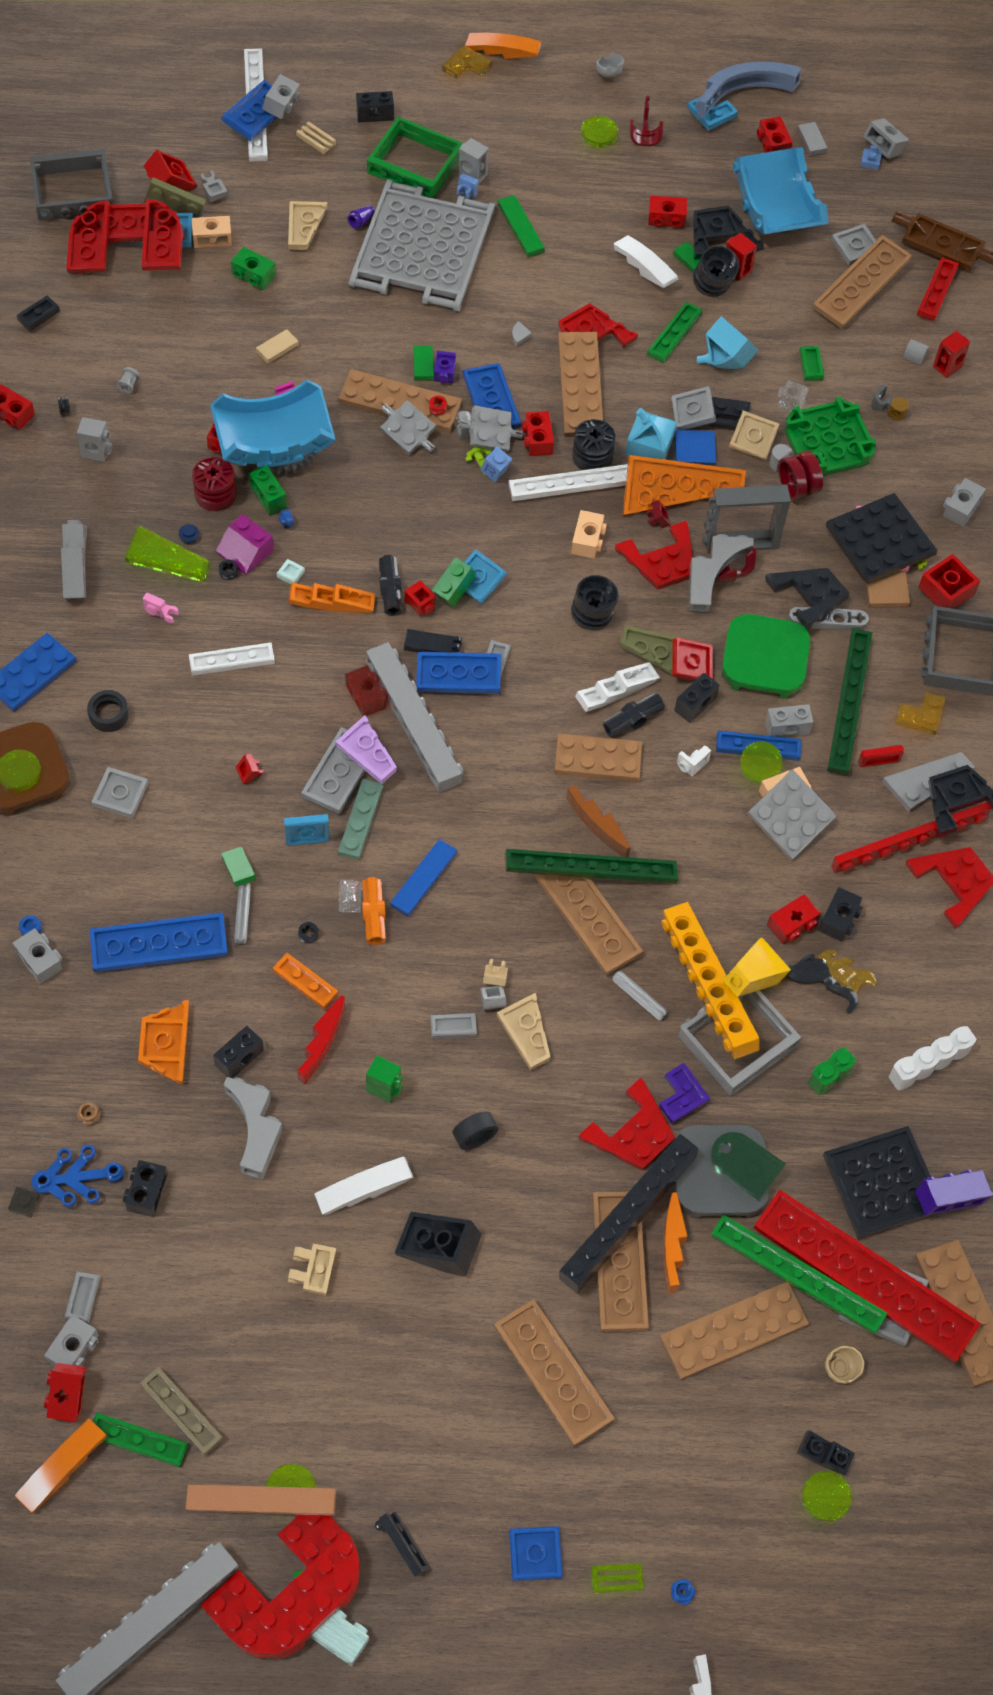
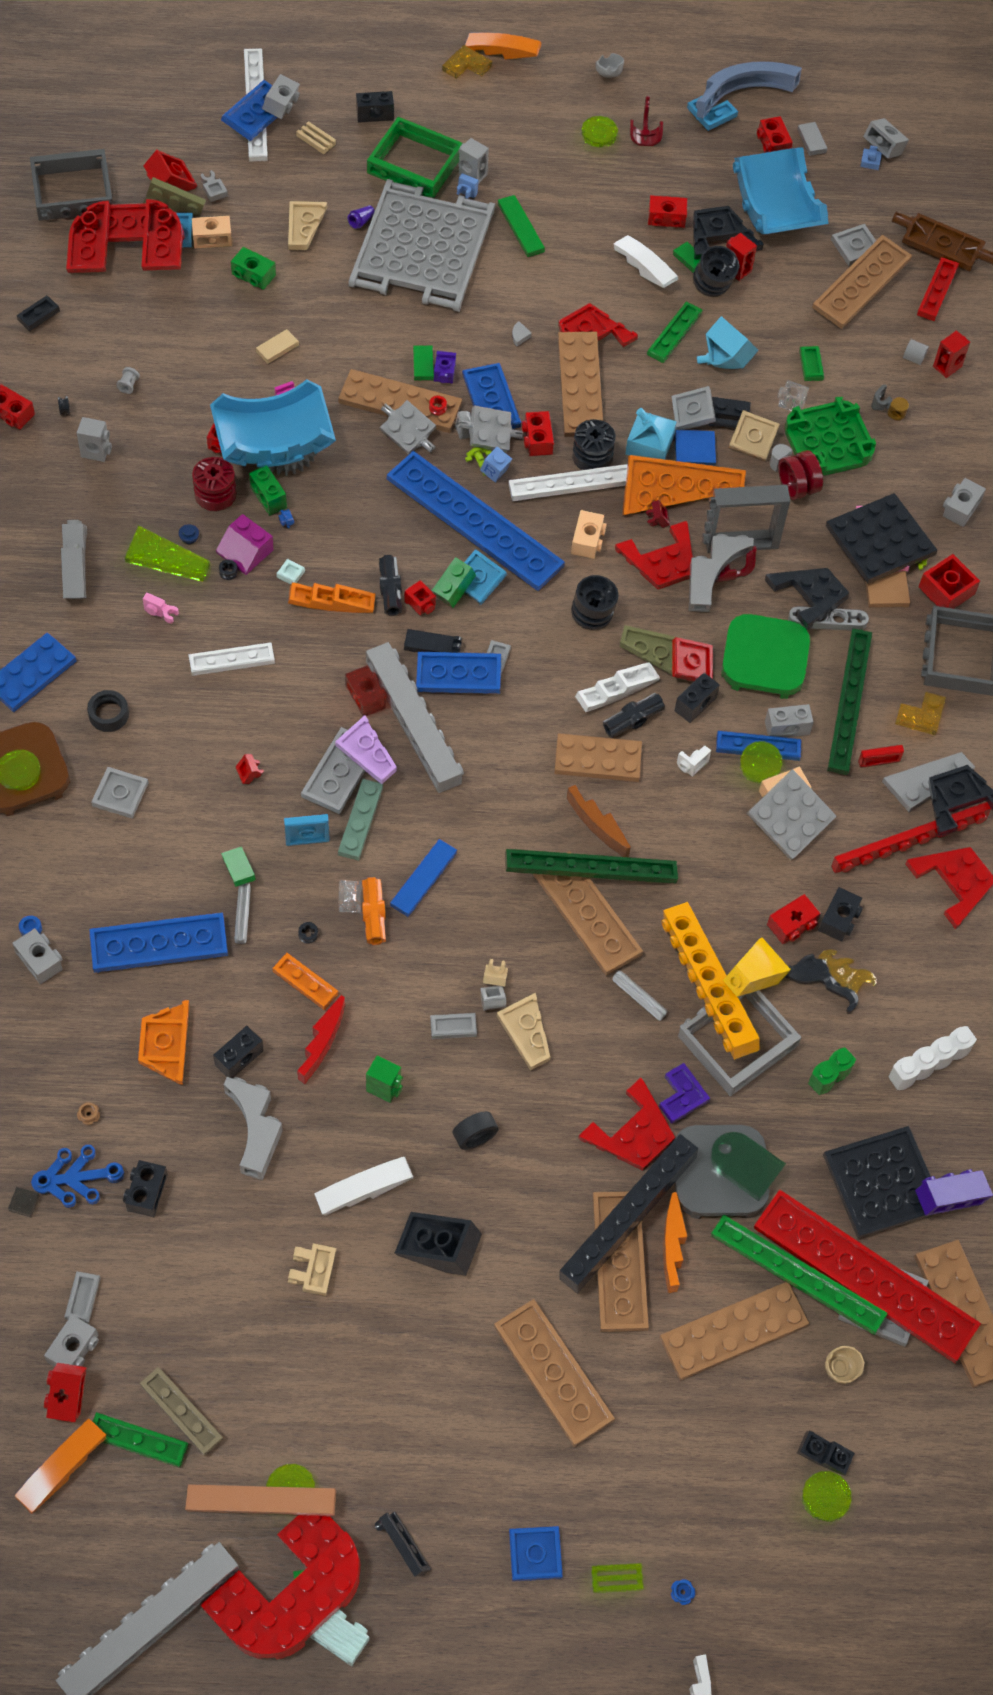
none -> blue plate [387,451,565,591]

